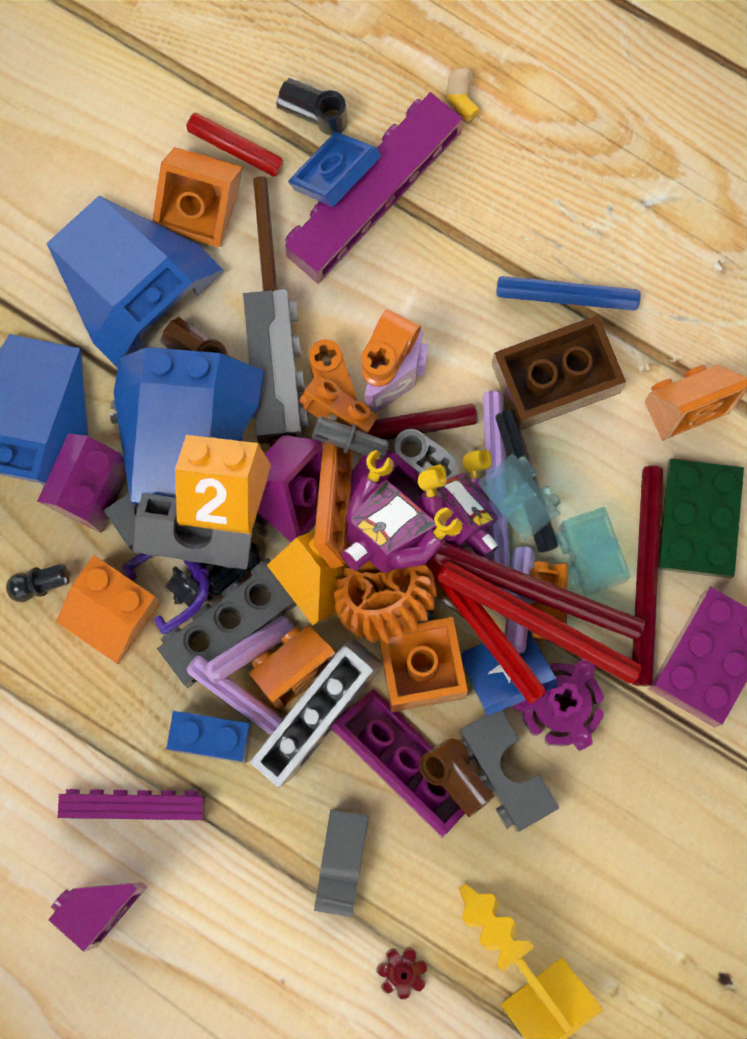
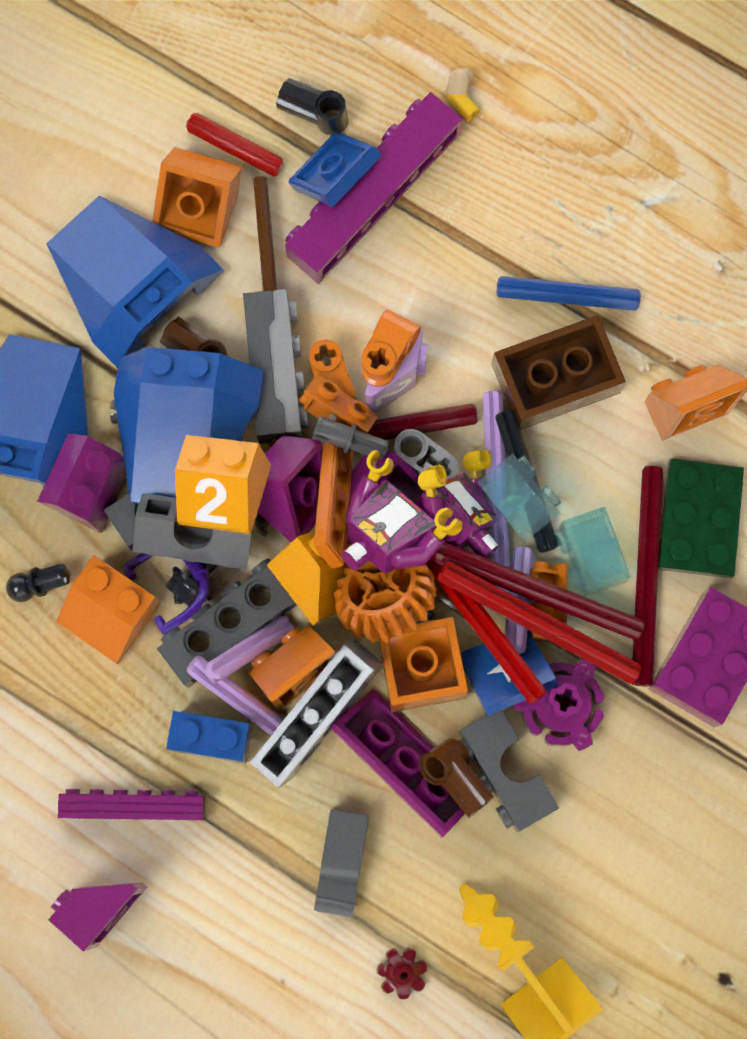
black axle [208,542,262,595] -> none

